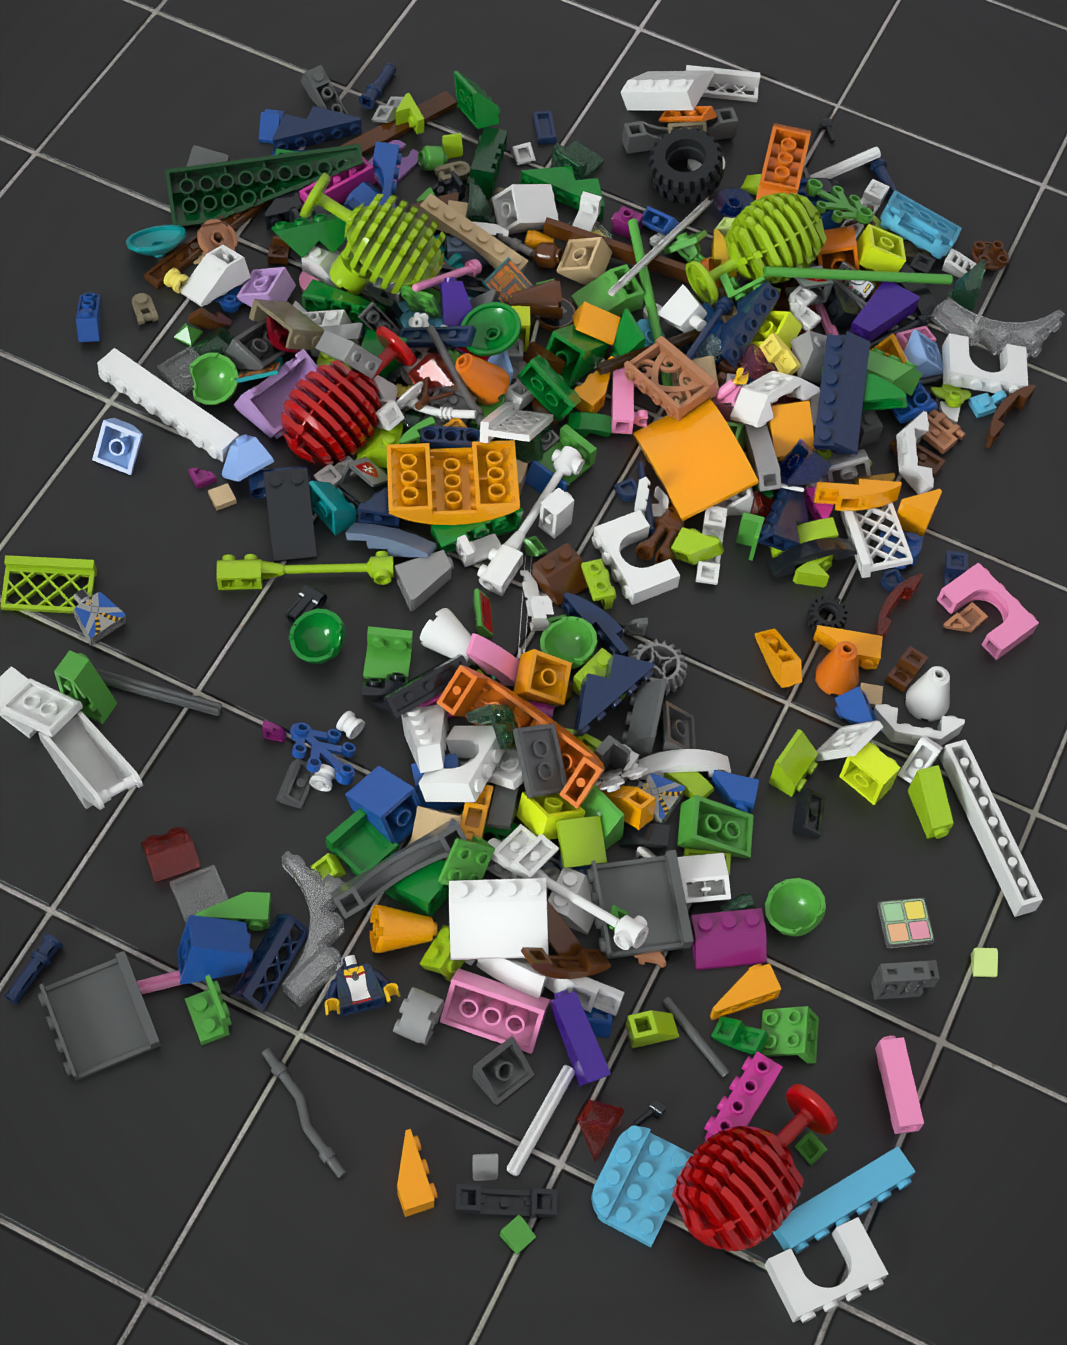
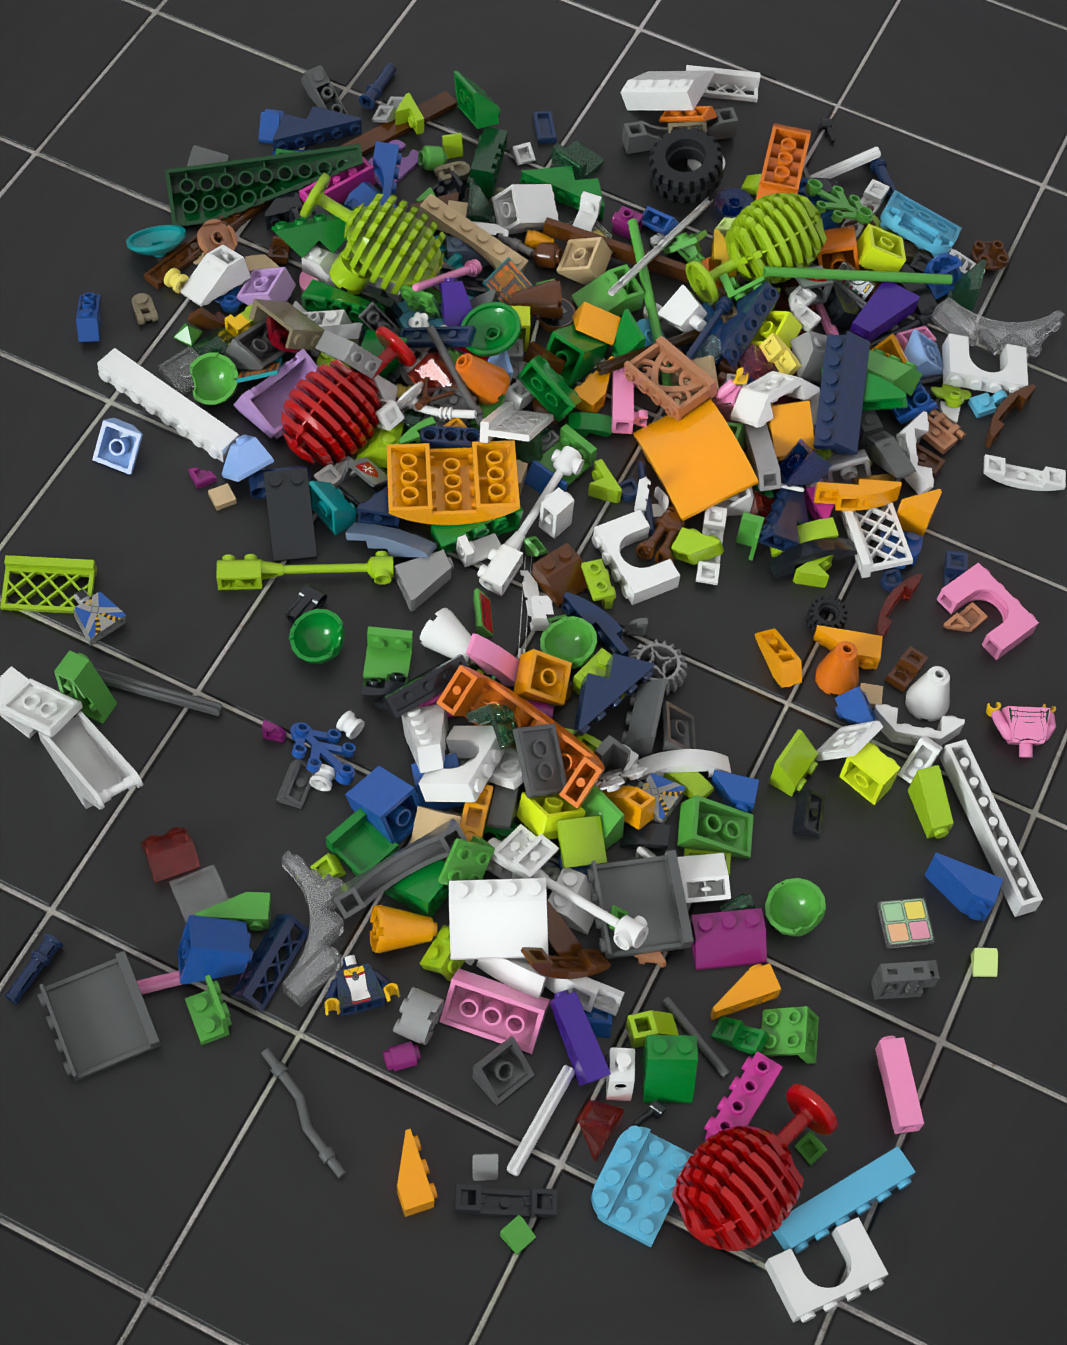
none -> yellow leg [224,304,258,338]
none -> tan slope [245,254,279,274]
none -> magenta brick [383,1041,421,1072]
none -> lime slope [588,459,622,503]
none -> white torso [606,1047,635,1101]
none -> green slope [641,1035,698,1103]
none -> dark grey slope [866,430,916,479]
none -> blue slope [923,253,965,300]
none -> blue slope [924,853,1003,921]
none -> white slope [984,454,1066,491]
none -> bright pink torso [986,702,1056,758]

